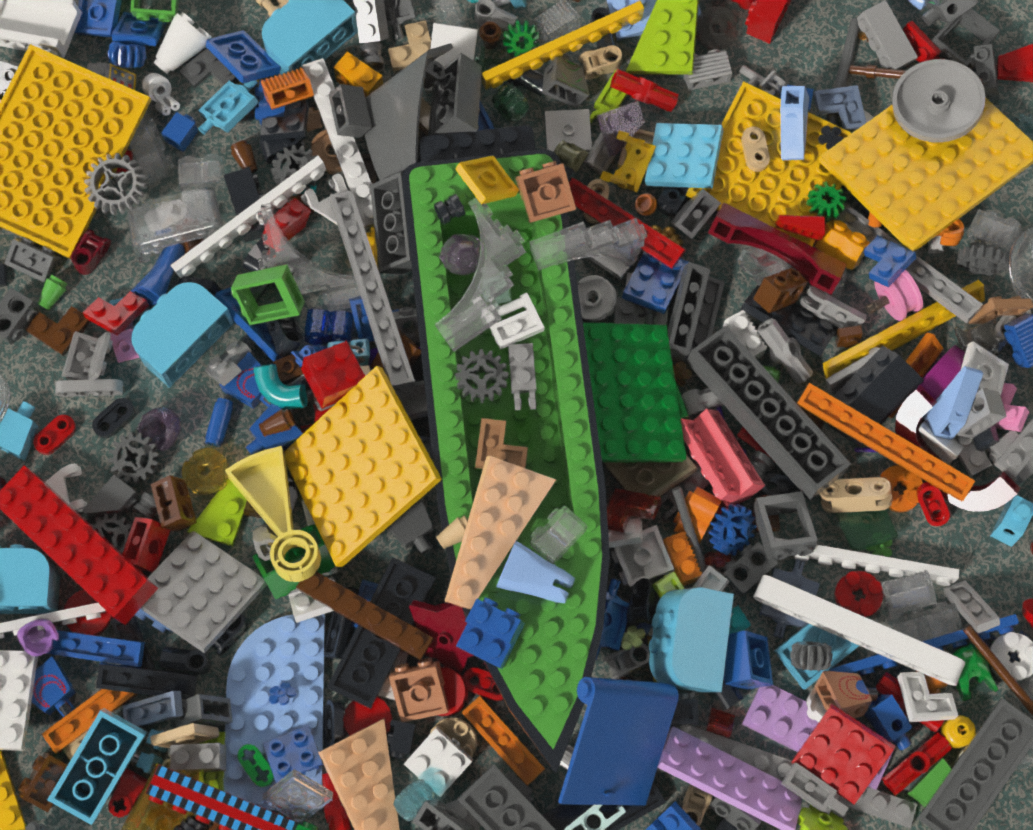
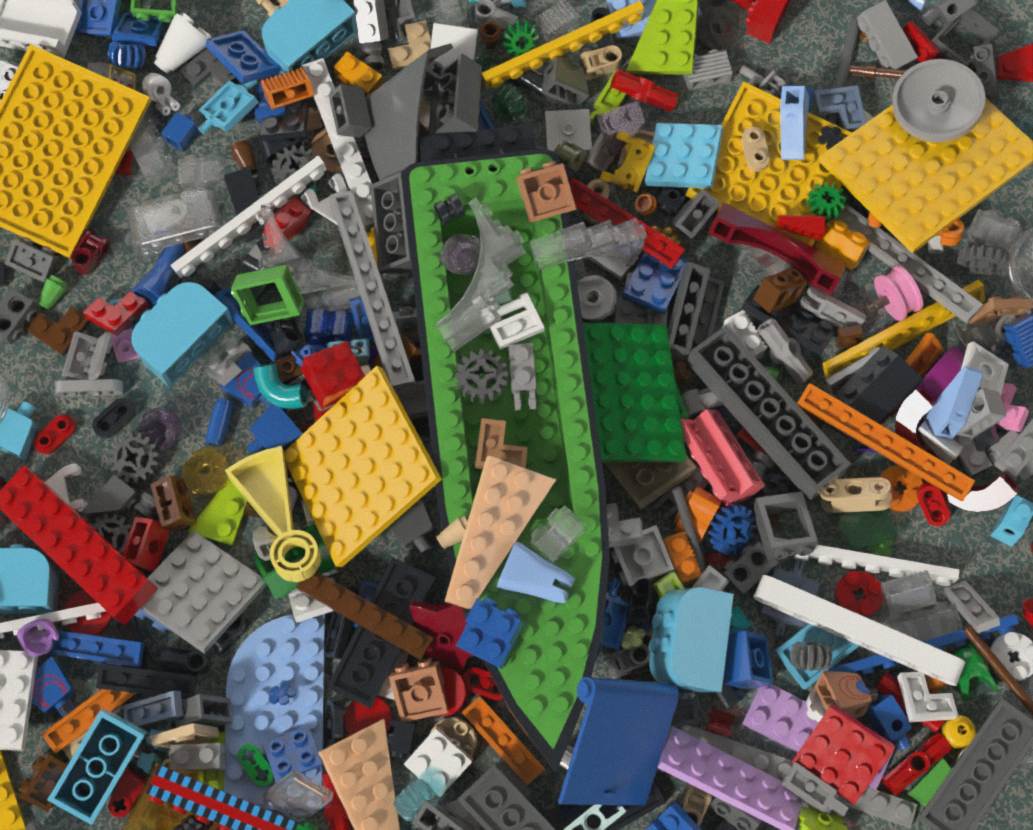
light grey gear [84,153,147,215] -> none
reddish brown cone [259,408,296,437] -> none
yellow plate [455,155,519,204] -> none
clear red plate [607,488,661,533] -> none
blue plate [864,235,916,288] -> none

